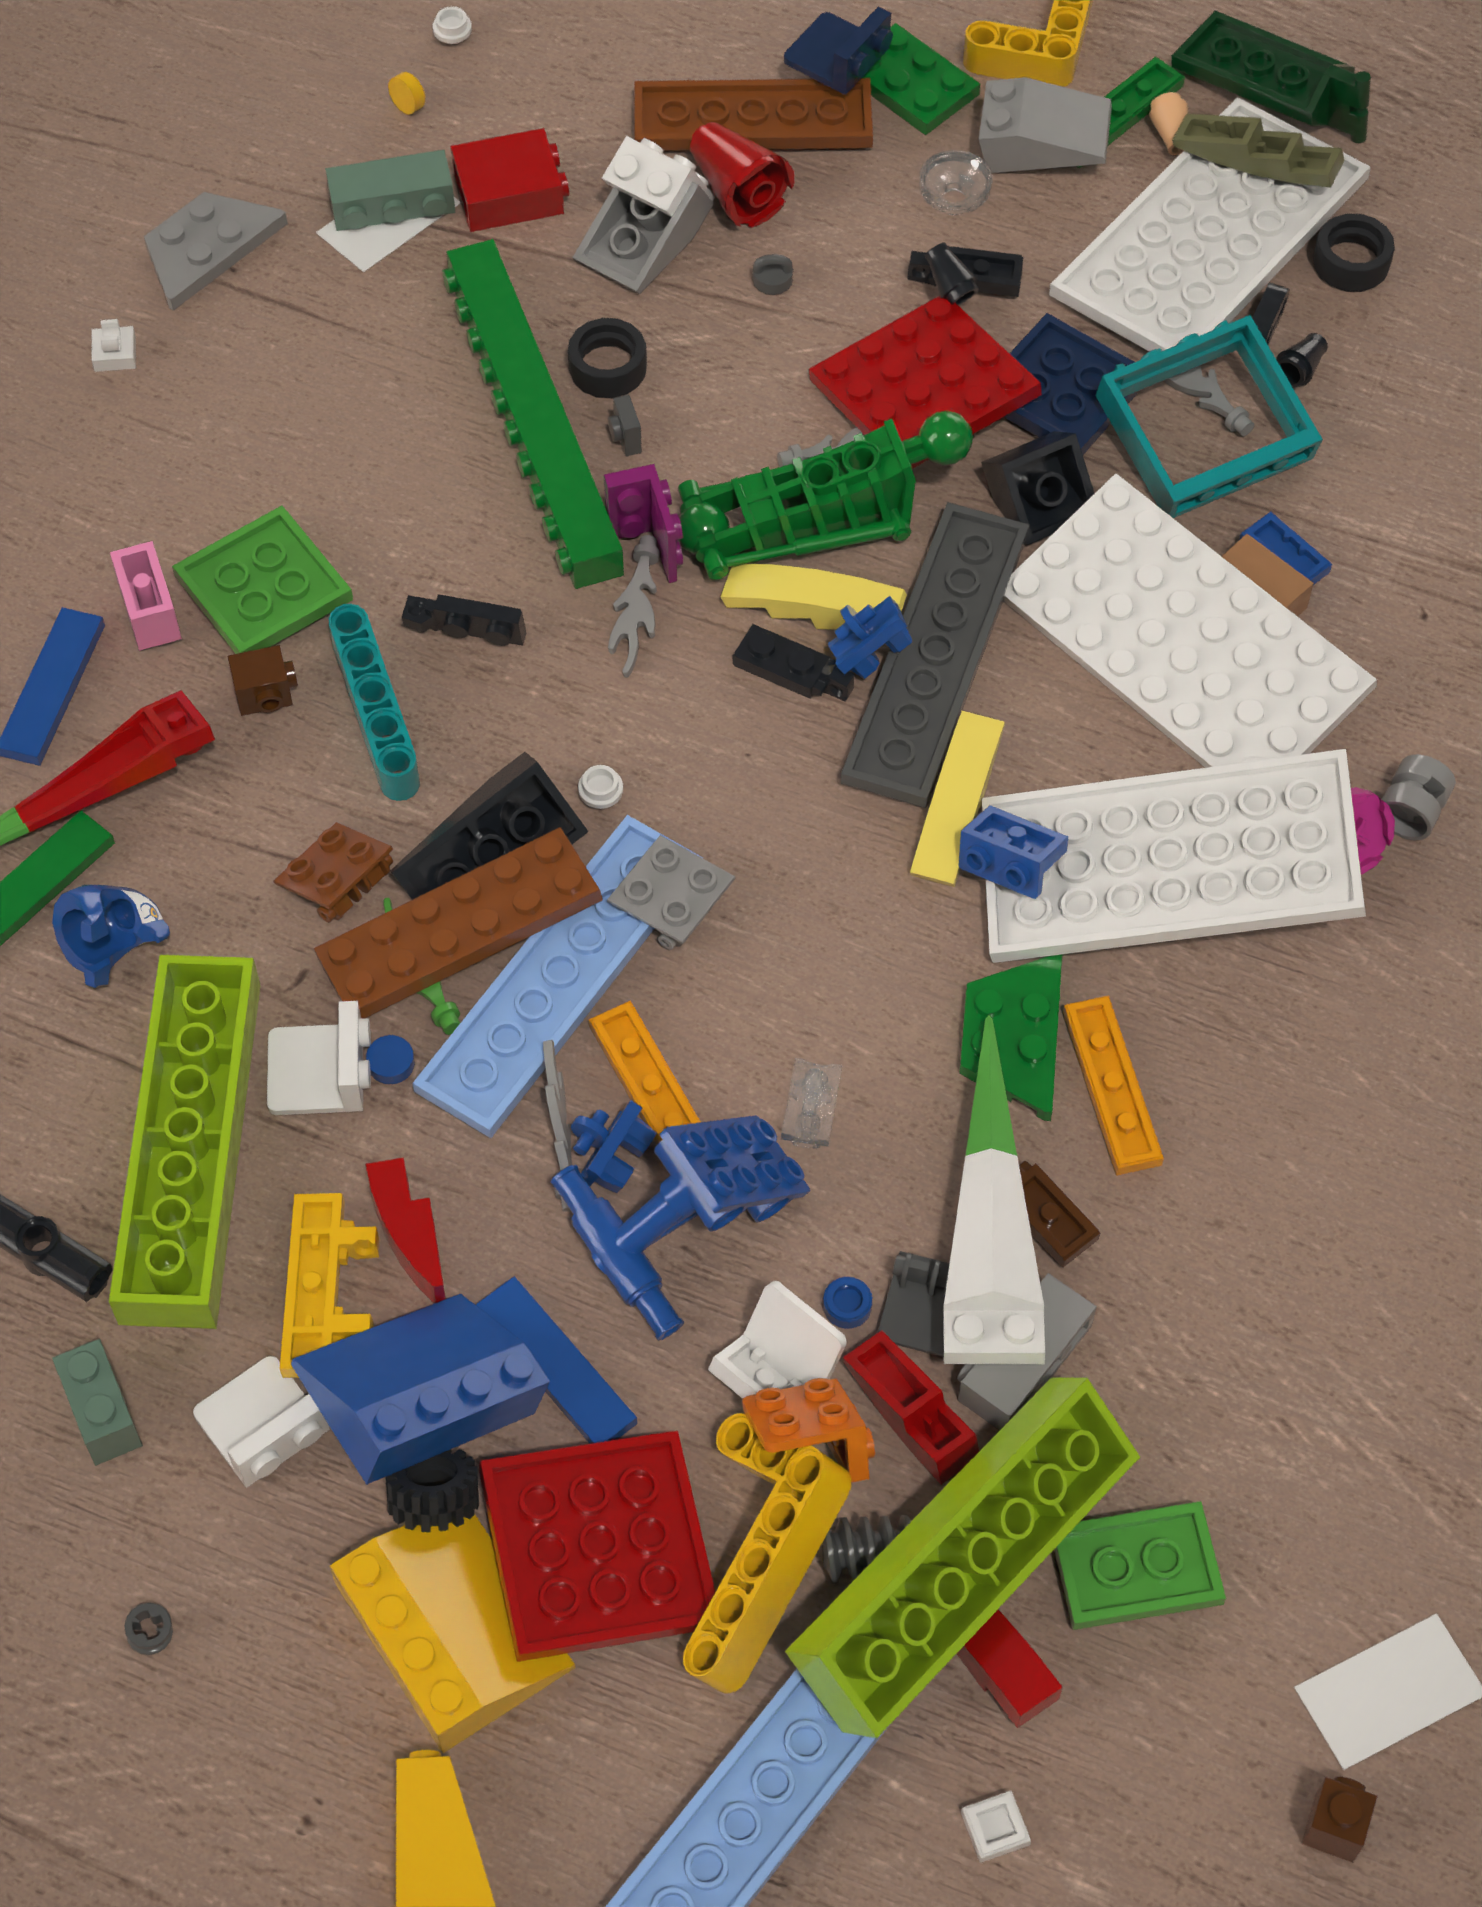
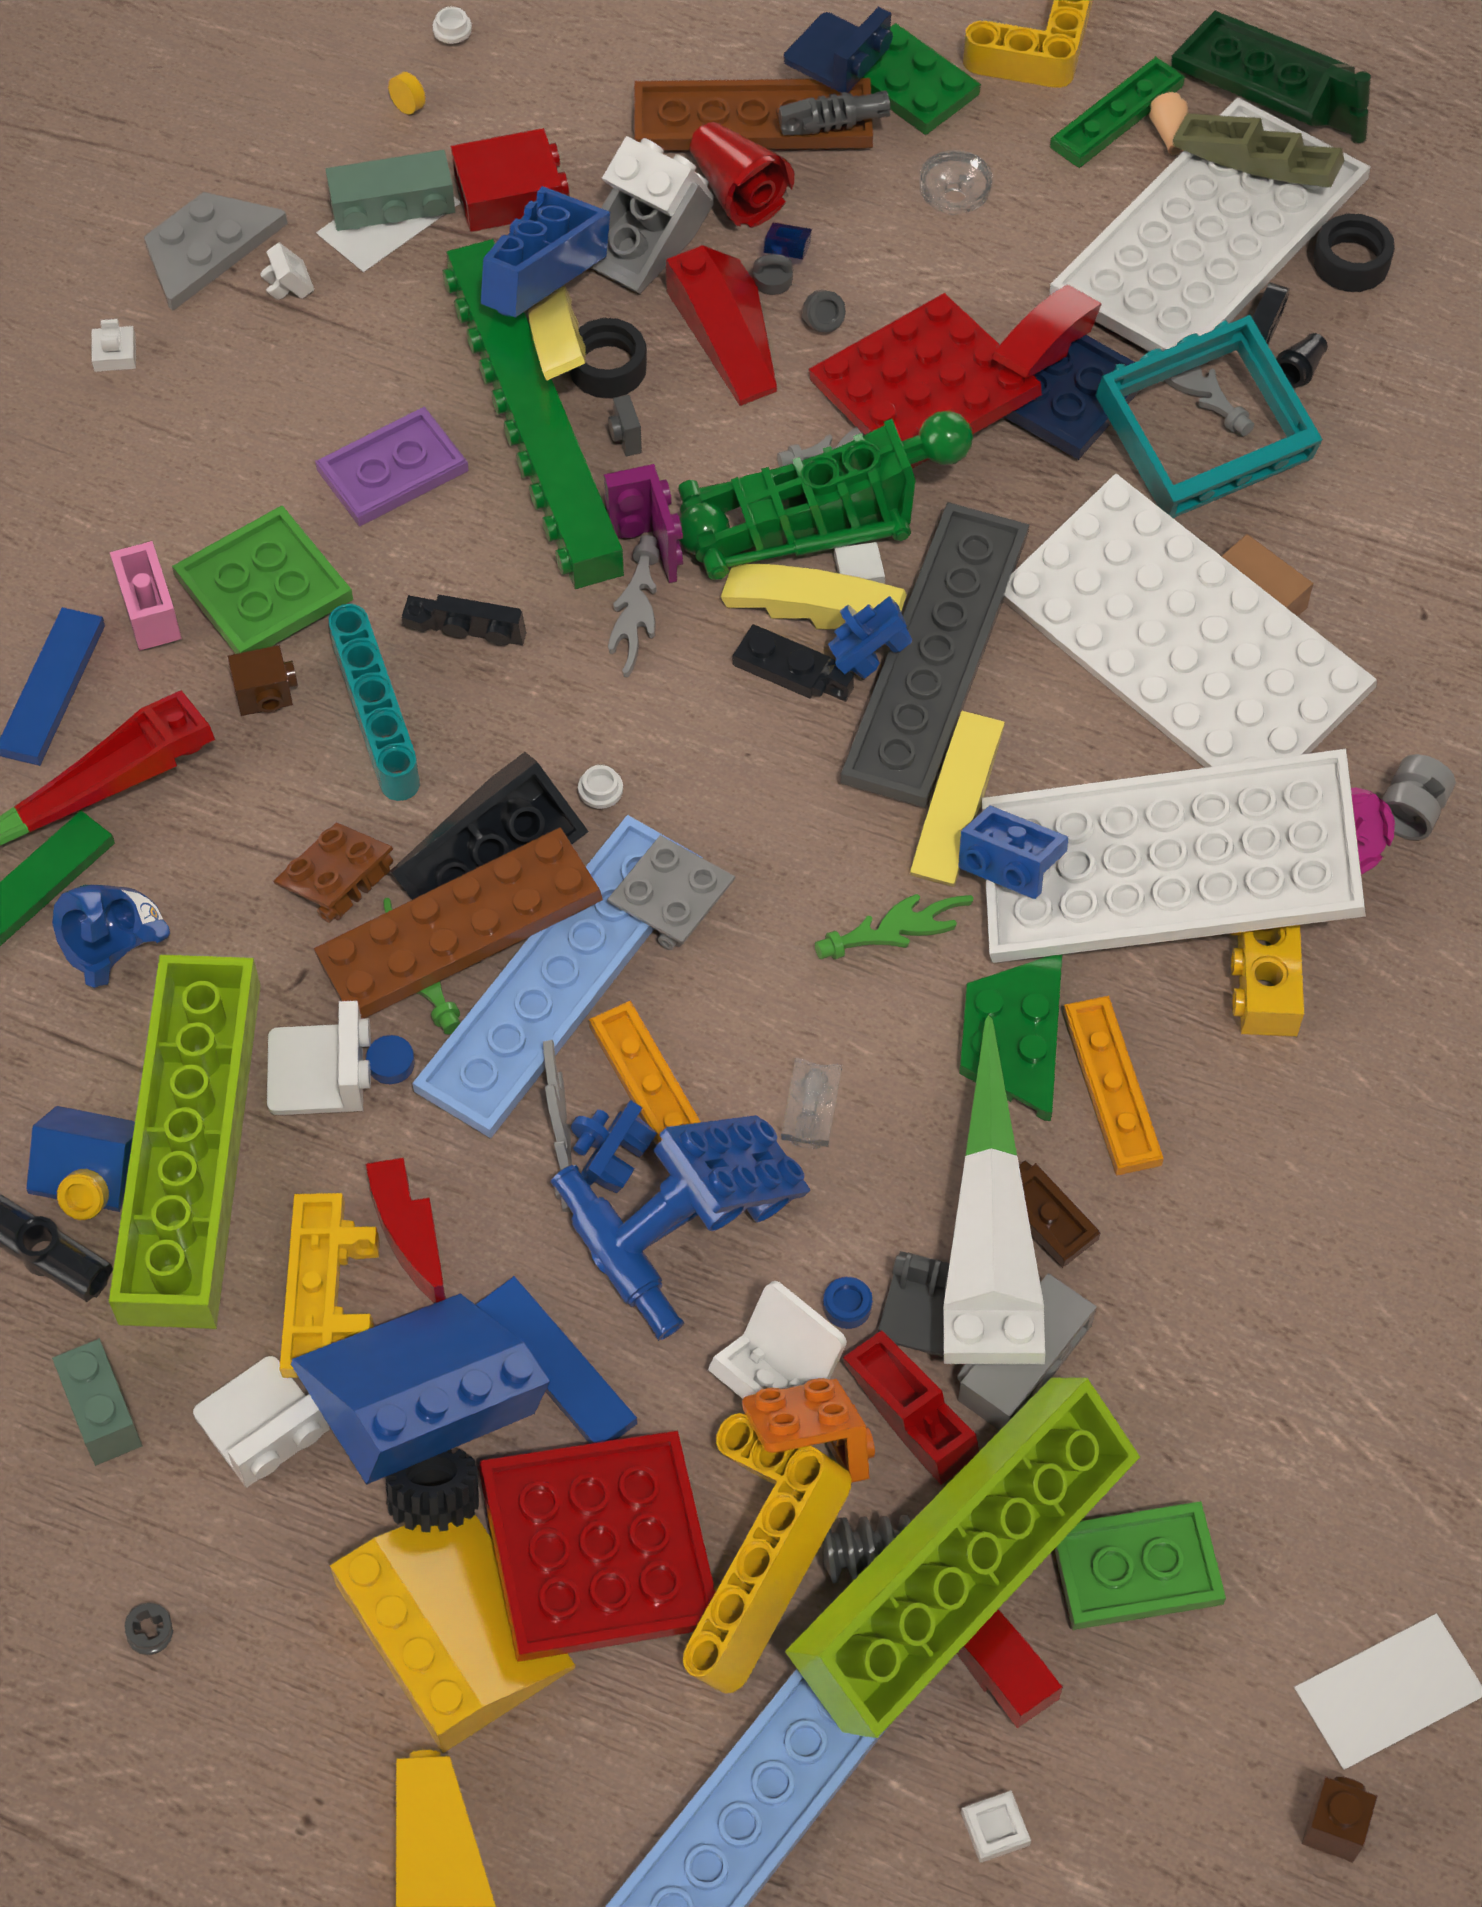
black hinge [908,246,1024,297] -> none
black cone [925,242,979,305] -> none
light grey slope [979,77,1112,173] -> none
black slope [981,431,1095,545] -> none
blue plate [1239,511,1332,585] -> none
none -> blue slope [26,1106,135,1212]
none -> yellow tile [57,1169,109,1220]
none -> white tile [261,242,314,300]
none -> medium lavender tile [315,406,469,527]
none -> blue wedge [481,186,610,317]
none -> light yellow slope [528,285,586,380]
none -> red wedge [666,245,777,406]
none -> clear blue tile [763,222,812,260]
none -> dark grey hinge [779,91,890,135]
none -> dark grey tile [802,290,846,332]
none -> bright green piece [815,894,974,960]
none -> white tile [834,542,885,584]
none -> red slope [992,284,1102,378]
none -> yellow brick [1230,925,1304,1037]

